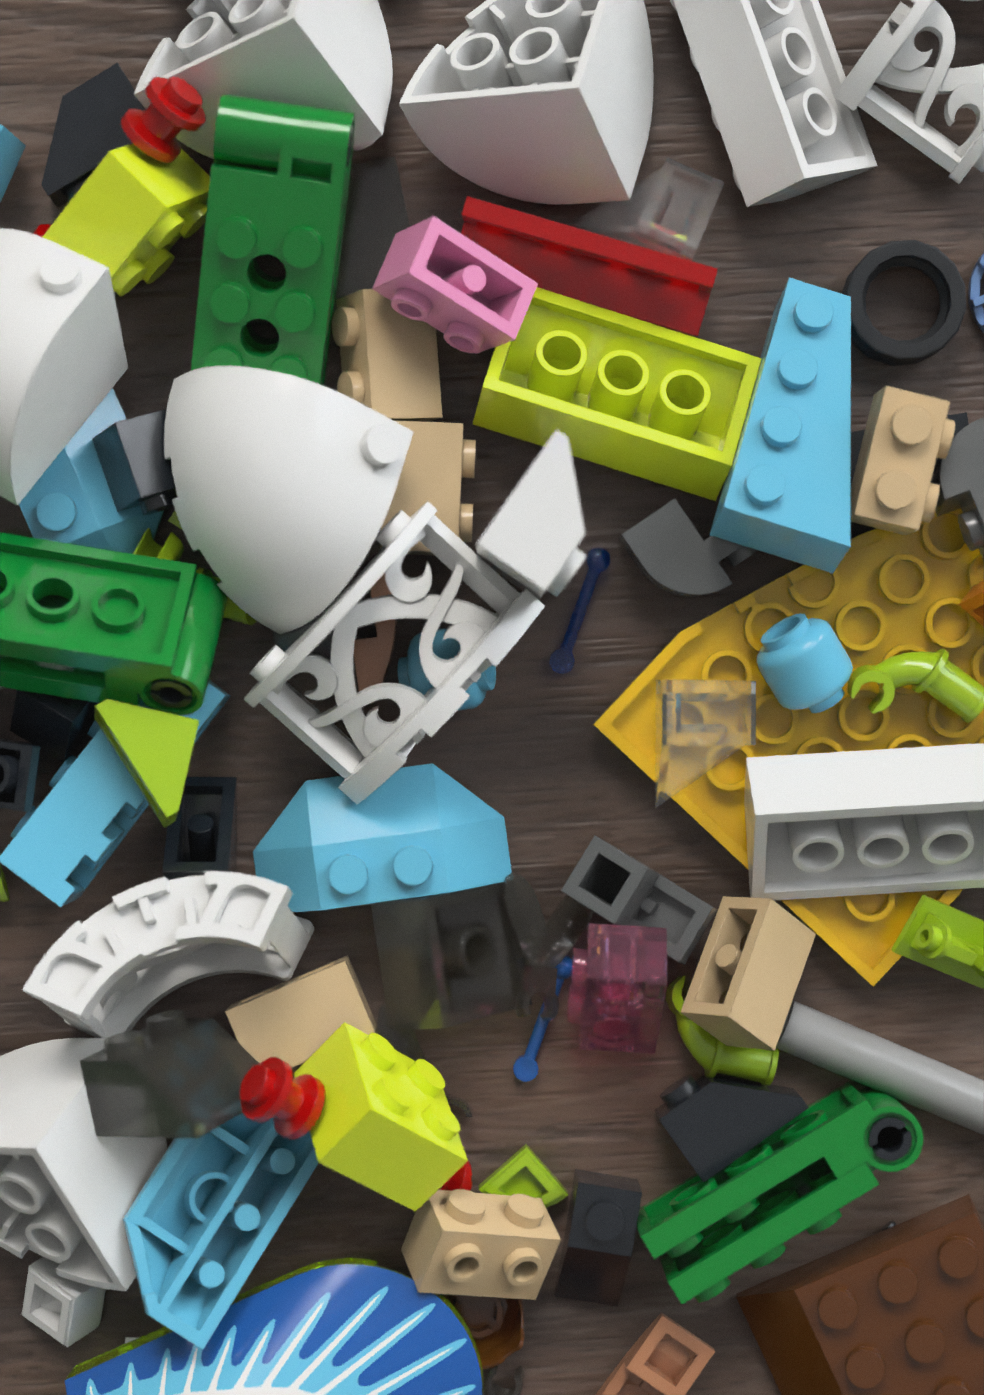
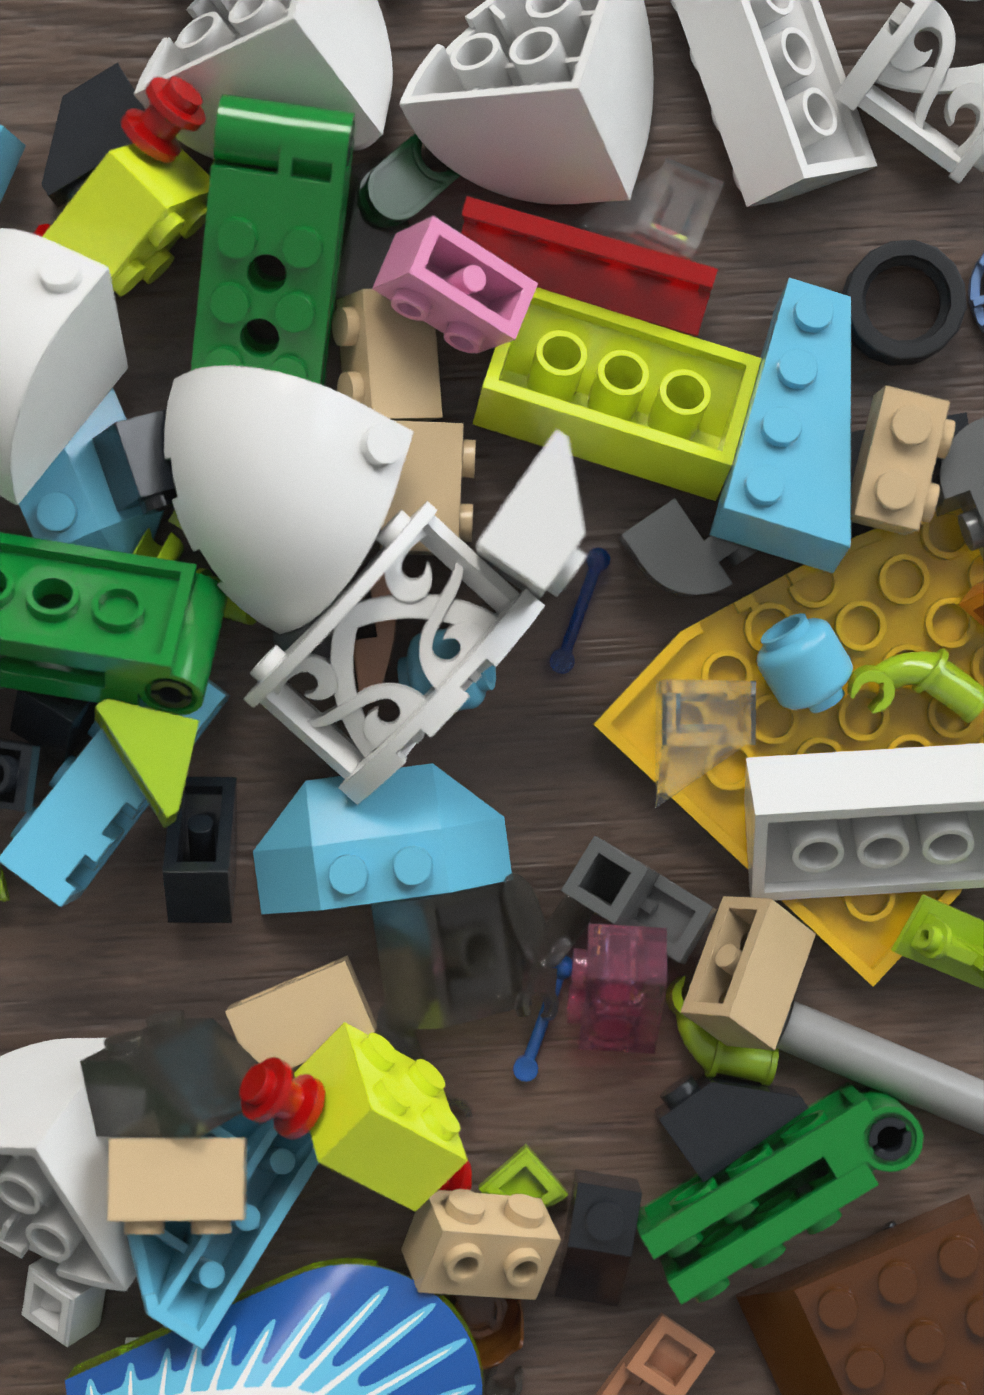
white fence [23,871,314,1043] -> none
none -> tan brick [108,1138,247,1234]
none -> dark green piece [356,133,460,228]

